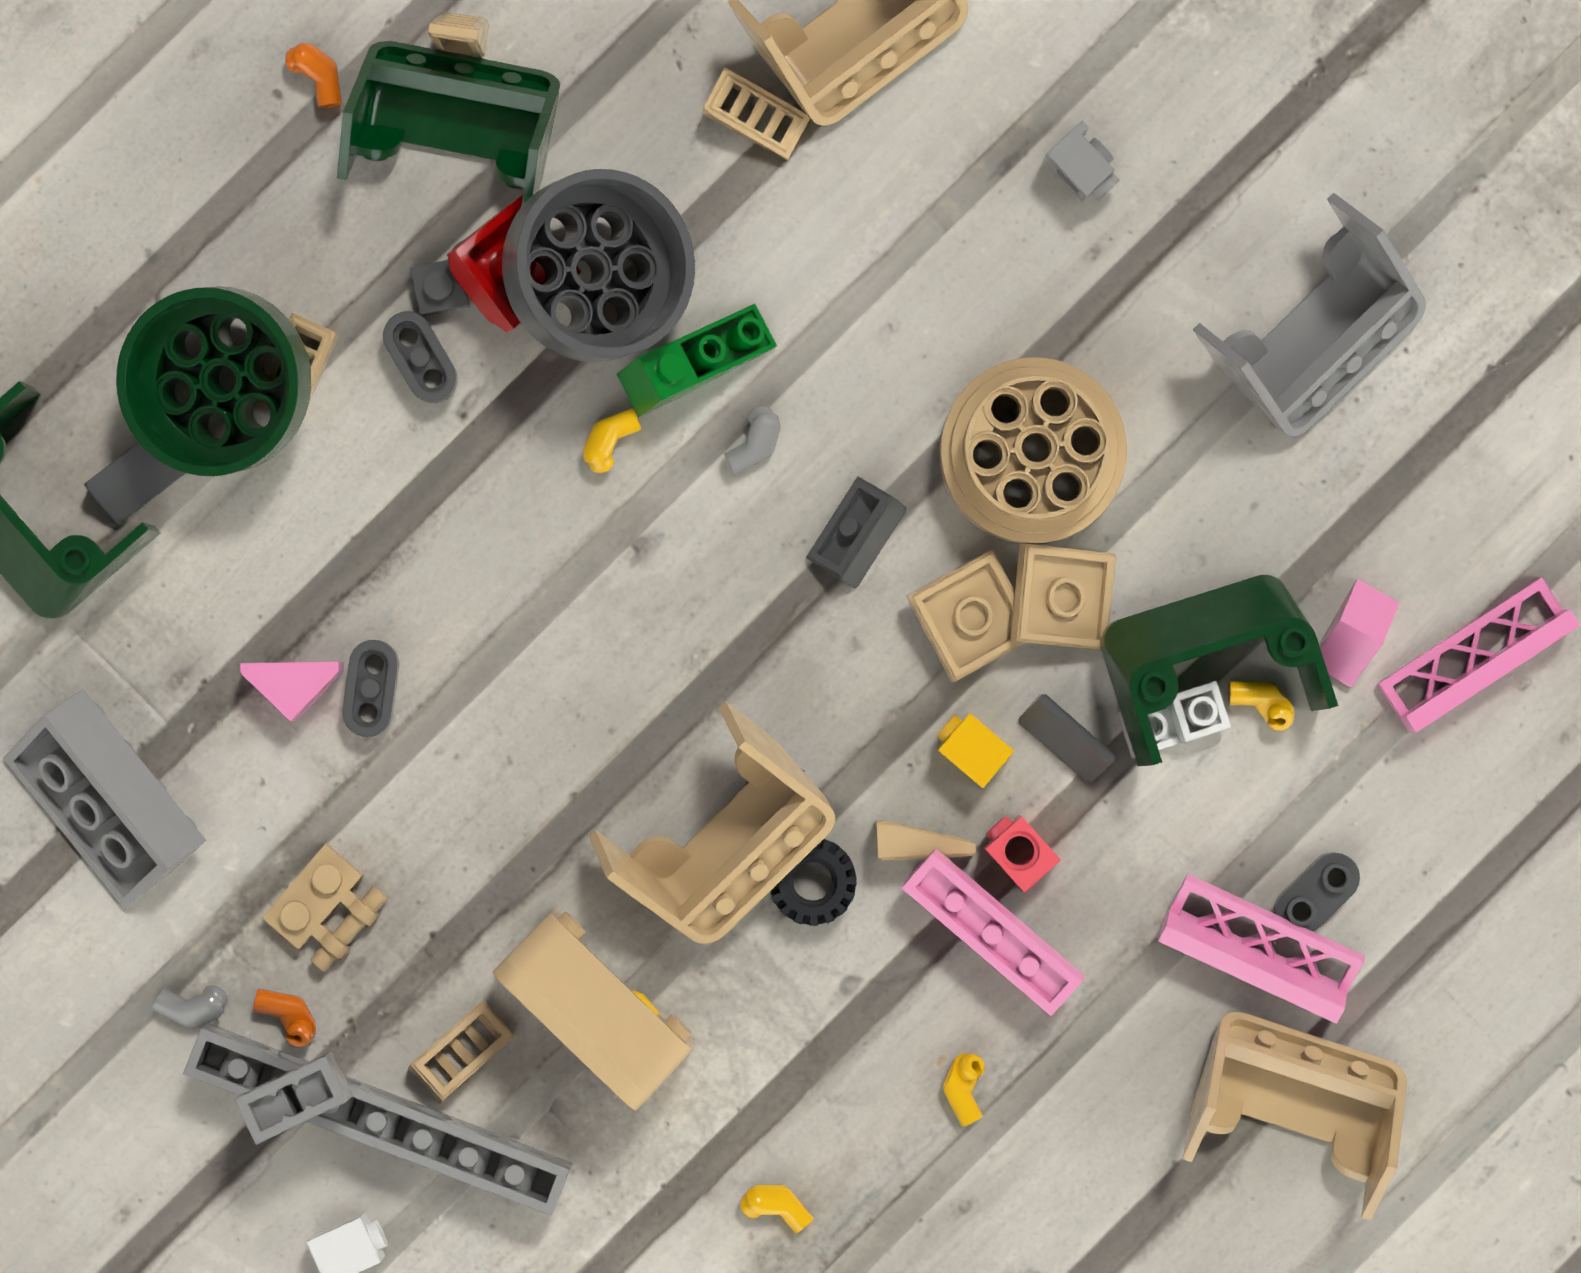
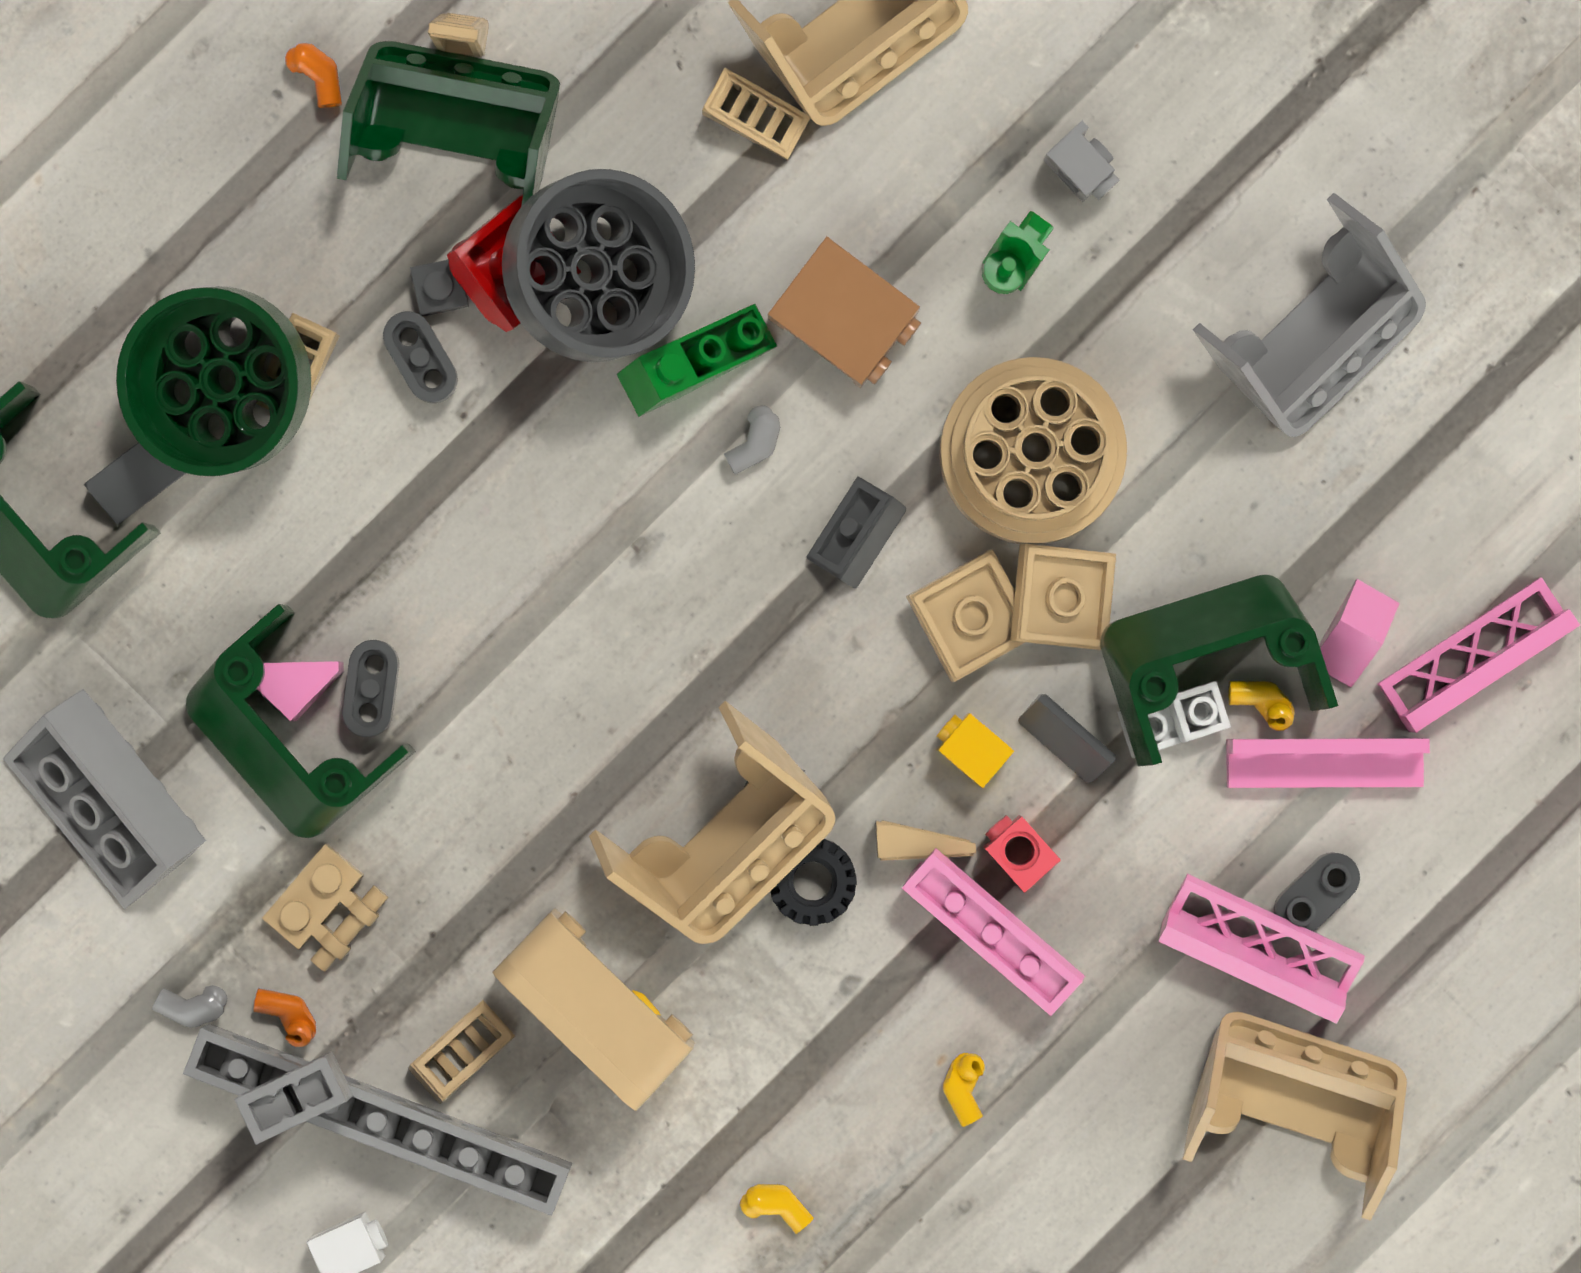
yellow arm [583,408,642,473] -> none
none -> dark green windscreen [186,604,416,838]
none -> medium nougat panel [768,236,921,388]
none -> green hips [982,211,1054,294]
none -> bright pink fence [1226,738,1430,788]

